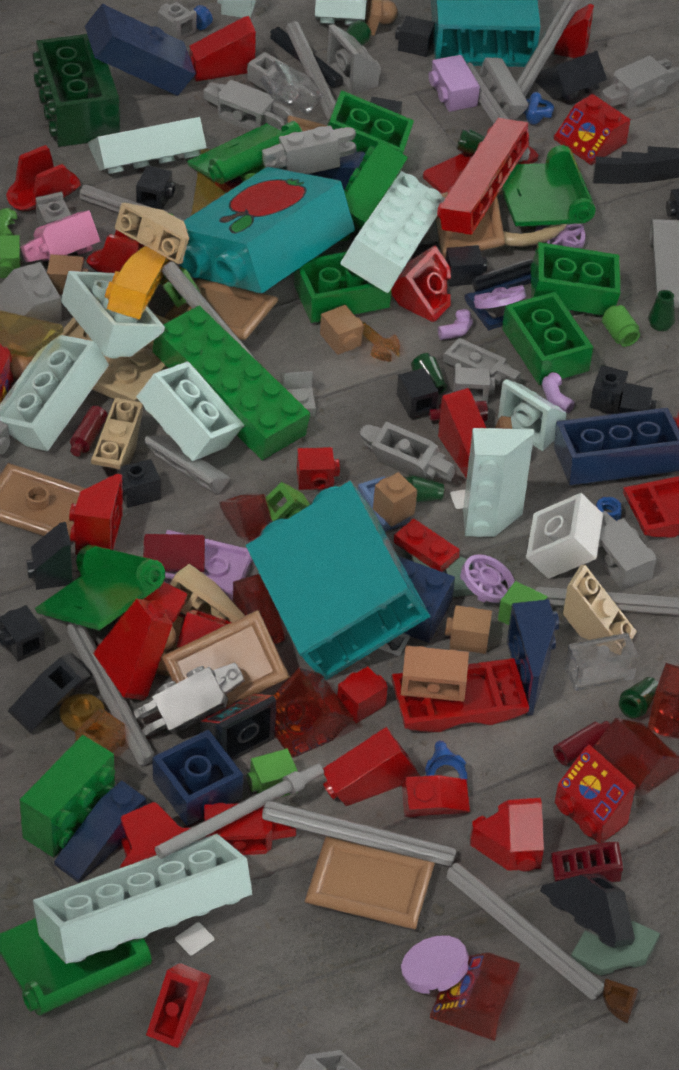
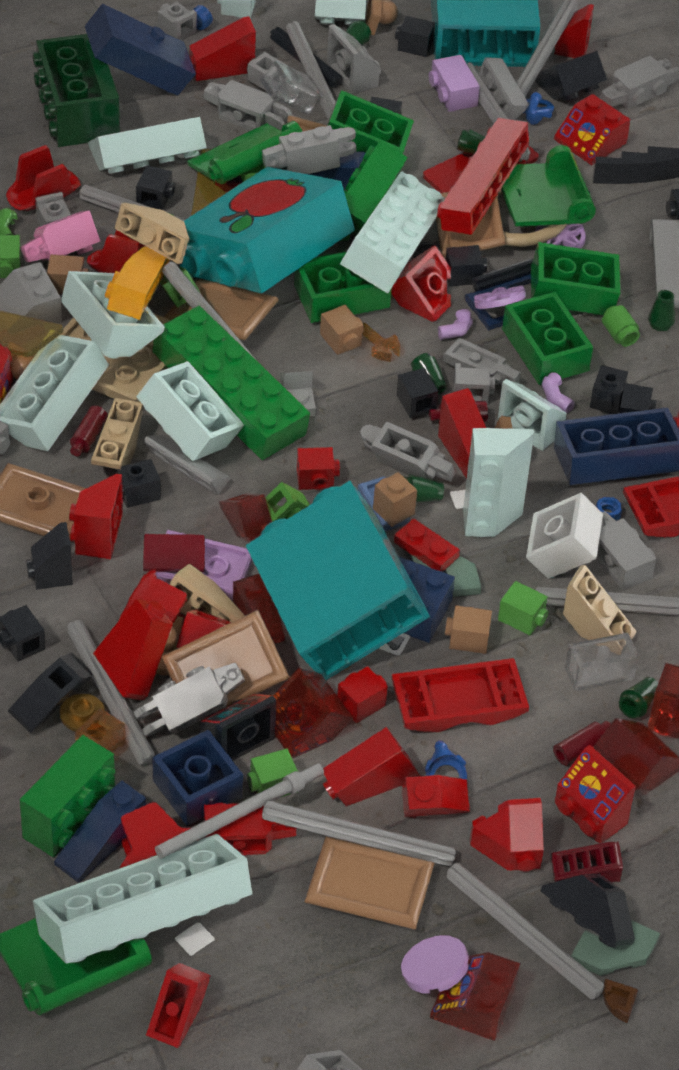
green door [35,545,165,630] -> none
nougat brick [401,646,469,701] -> none
lavender wheel [460,554,515,603] -> none
dark blue slope [507,599,559,716] -> none

